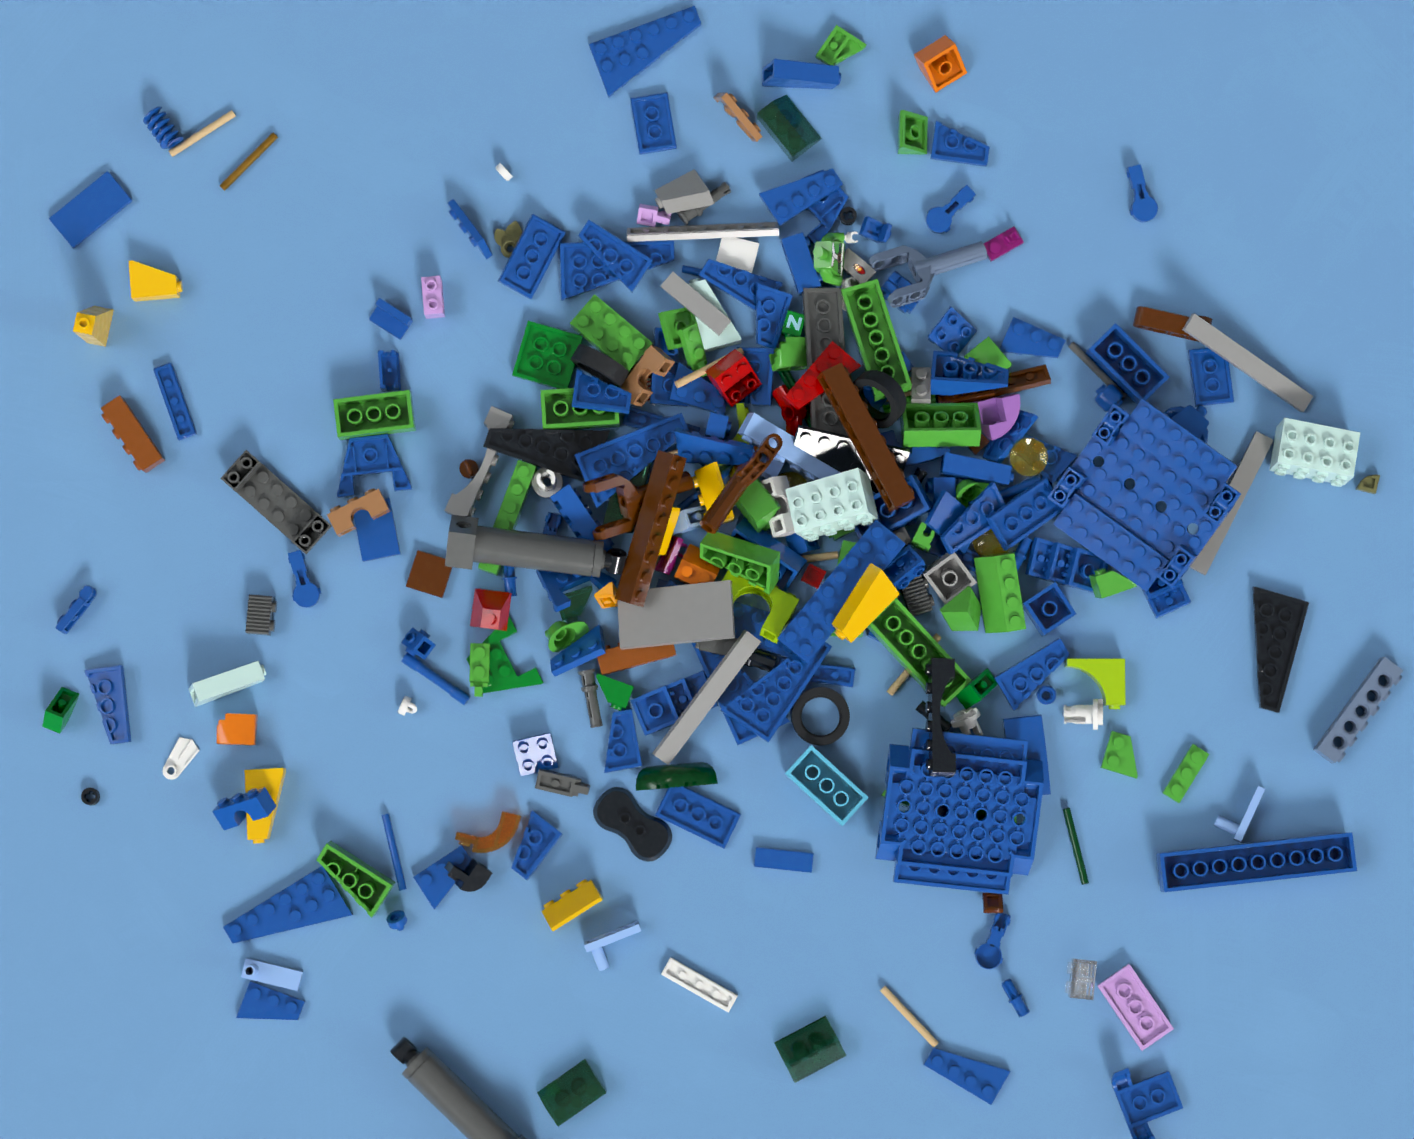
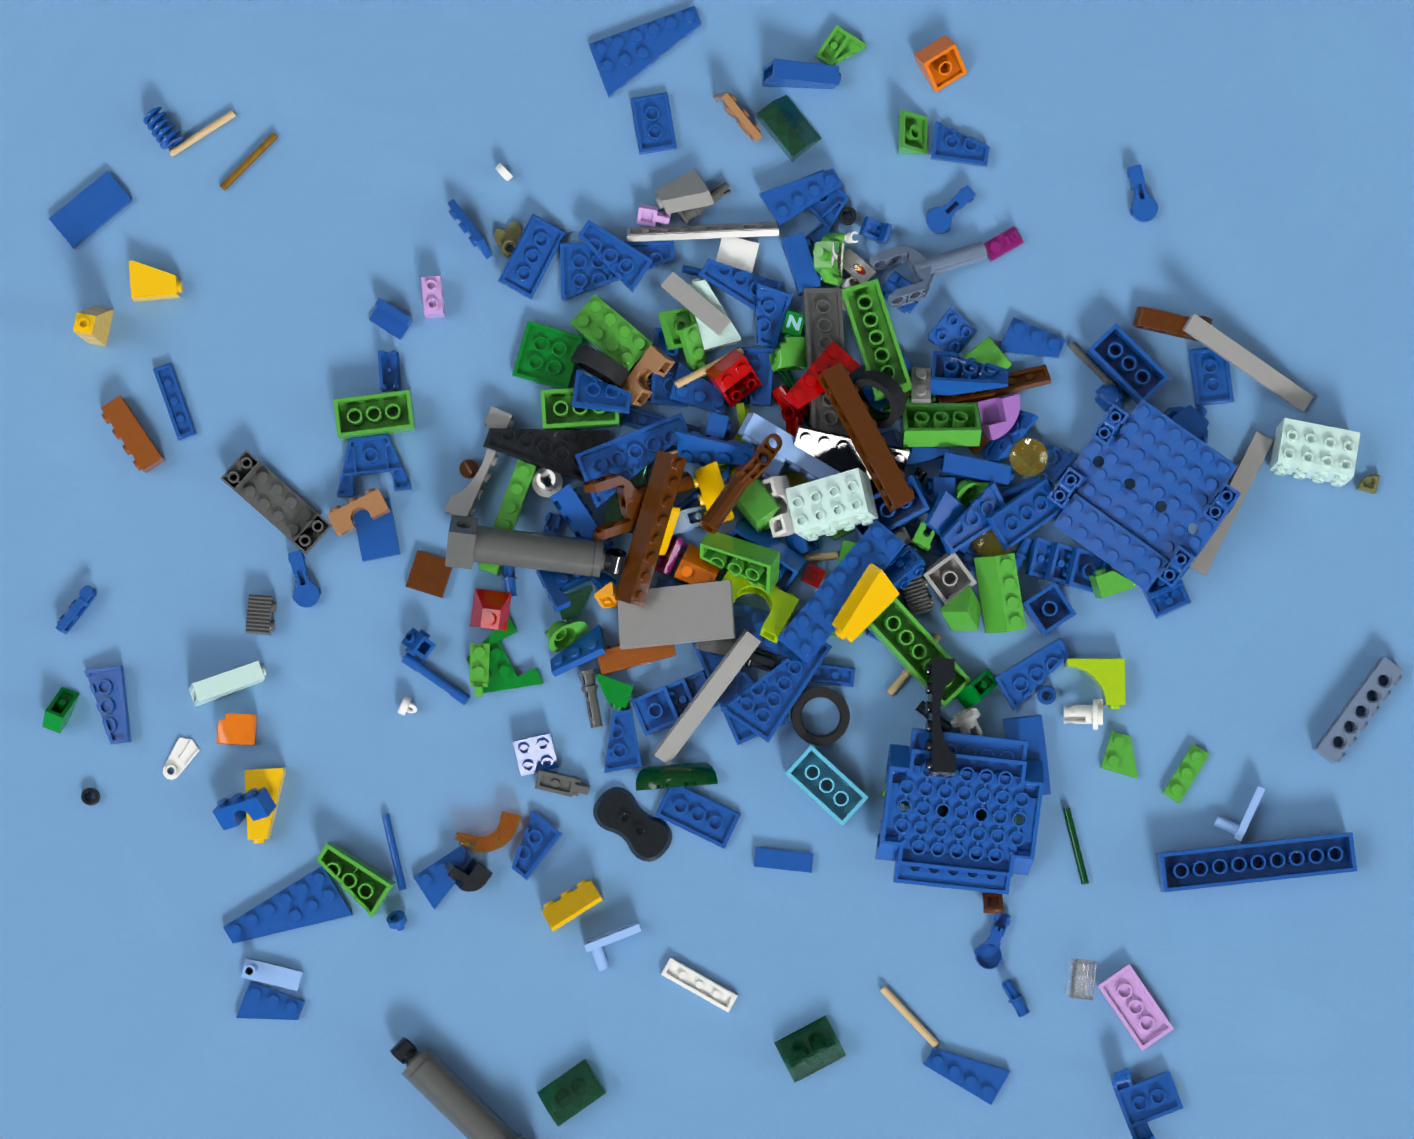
black wing [1252,586,1309,713] -> none

